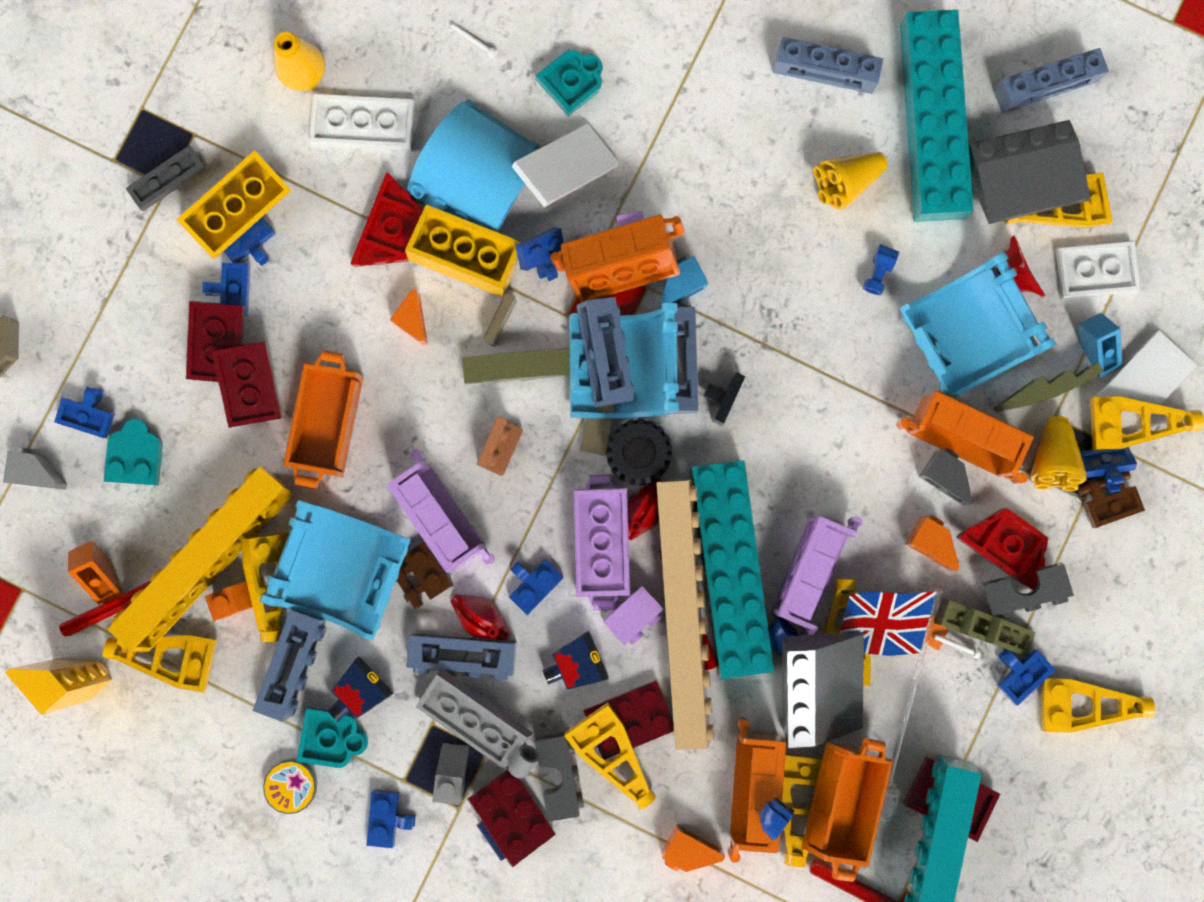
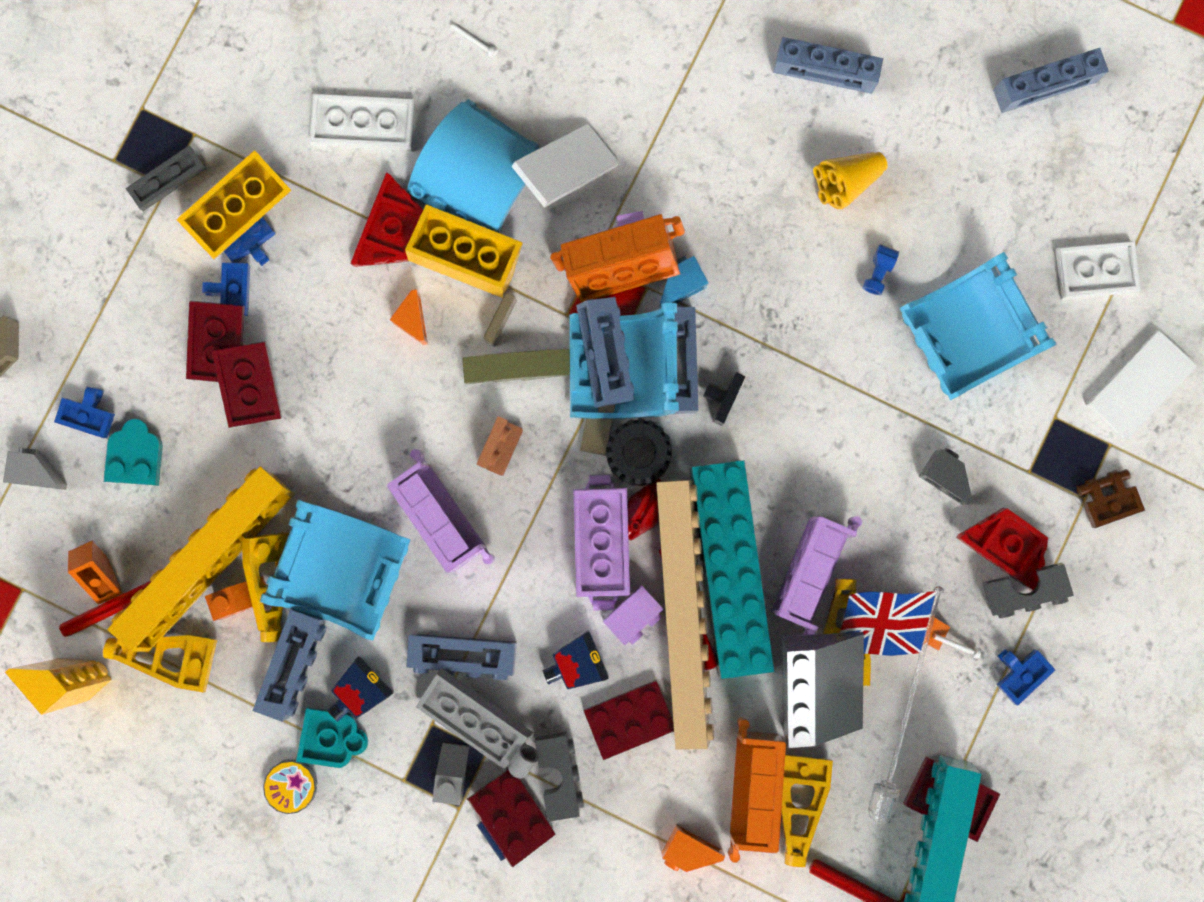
yellow cone [274,32,326,91] -> none
orange container [283,350,364,489] -> none
blue plate [366,790,416,848] -> none
reddish brown plate [396,542,453,610] -> none
red hat [450,594,511,640] -> none
blue plate [509,559,564,615] -> none
blue plate [515,227,564,281] -> none
teal plate [535,50,603,117] -> none
yellow plate [564,702,656,809] -> none
blue piece [760,798,795,841] -> none
blue piece [769,618,799,655] -> none
orange container [802,738,893,882] -> none
orange container [896,390,1034,484] -> none
teal brick [900,9,974,222] -> none
orange slope [905,515,960,571] -> none
olive slope [934,598,1036,656] -> none
dark grey slope [969,120,1091,224] -> none
olive slope [993,363,1104,412] -> none
red hat [996,235,1046,297] -> none
yellow plate [1003,172,1113,228] -> none
yellow cone [1031,416,1086,491] -> none
yellow plate [1041,678,1155,733] -> none
dark azure slope [1078,313,1123,378] -> none
blue plate [1080,447,1137,493] -> none
yellow plate [1090,396,1204,450] -> none

